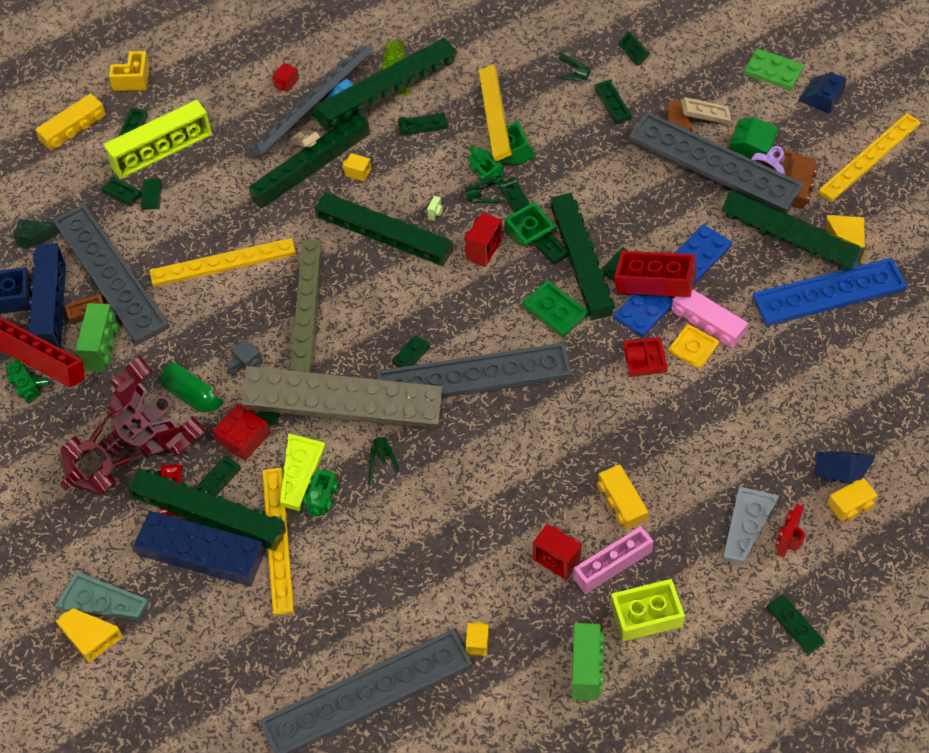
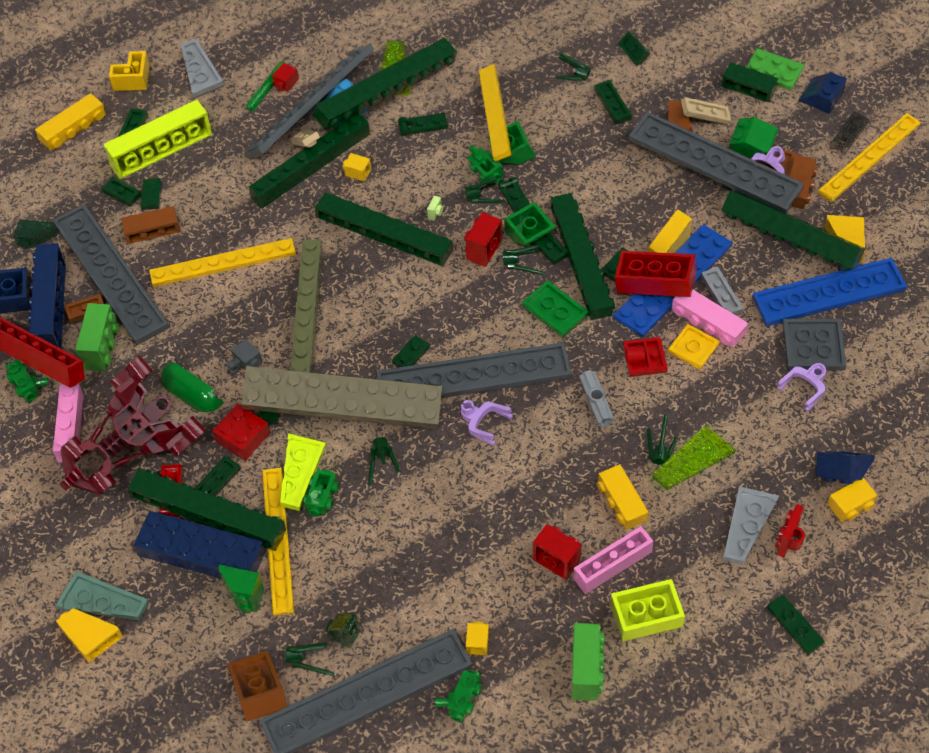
none -> bright pink brick [53,384,84,462]
none -> dark orange brick [121,206,180,244]
none -> light grey wing [181,39,224,98]
none -> green slope [218,564,264,613]
none -> dark orange slope [227,650,287,722]
none -> green axle [246,61,284,111]
none -> dark green plant [286,642,335,676]
none -> clear green slope [326,613,360,649]
none -> green brick [435,670,482,723]
none -> lavender piece [461,400,513,446]
none -> dark green plant [503,245,545,275]
none -> light grey piece [579,370,614,427]
none -> dark green plant [647,414,678,465]
none -> yellow slope [648,210,692,253]
none -> clear neon green wing [652,426,736,490]
none -> light grey plate [701,267,743,315]
none -> dark green brick [721,62,778,103]
none -> lavender piece [777,363,826,412]
none -> dark grey plate [782,319,846,370]
none -> clear smoke plate [830,112,869,155]

